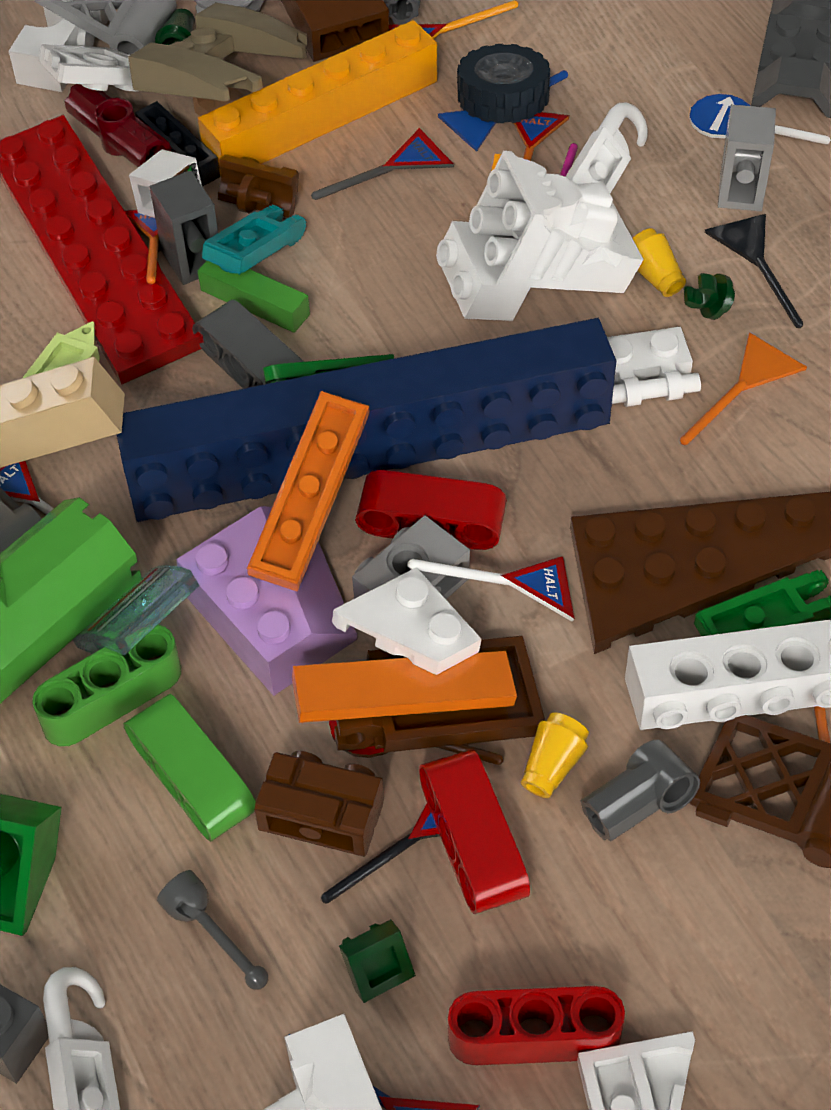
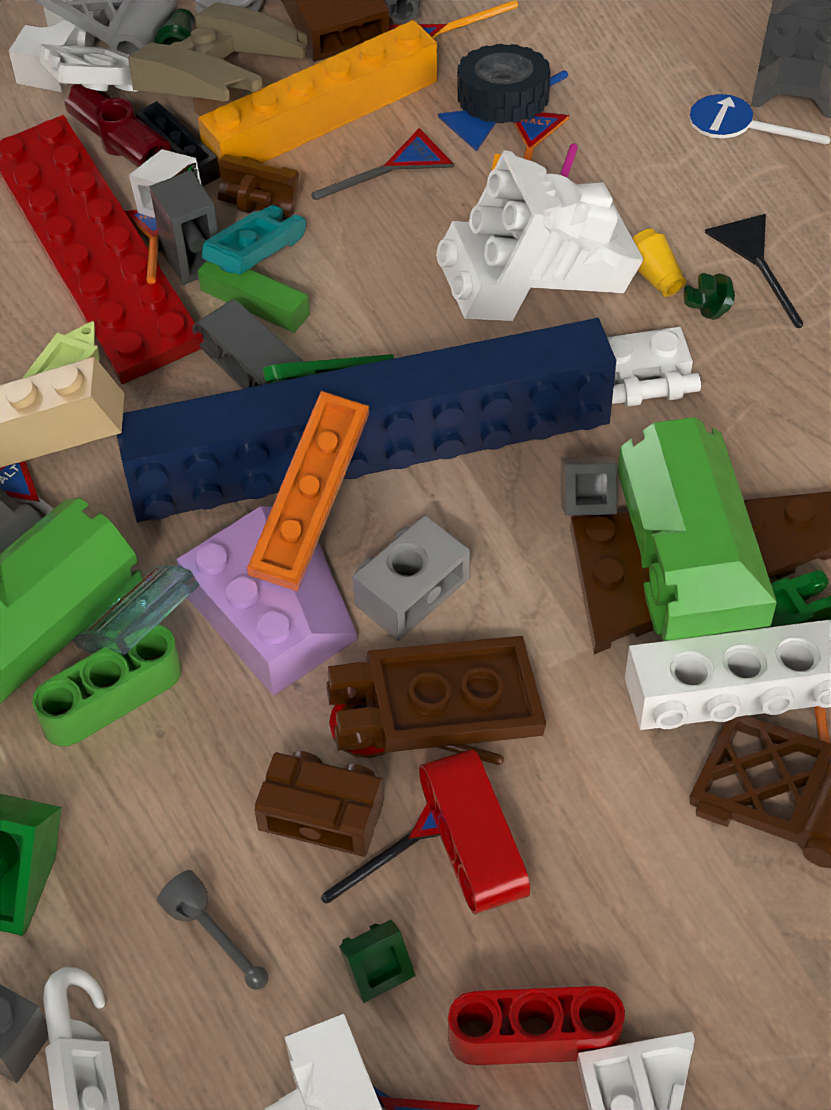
bright green beam [123,694,256,842] -> none
orange tile [292,651,517,723] -> none
white wing [332,567,482,675] -> none
red beam [355,470,507,550] -> none
piece [408,556,575,621] -> none
yellow cone [520,712,589,798] -> none
white plate [565,102,648,193] -> none
dark grey piece [580,739,700,842] -> none
orange piece [680,332,807,445] -> none
light grey brick [718,104,776,211] -> none
none -> dark grey brick [561,456,617,515]
none -> bright green brick [618,417,777,641]

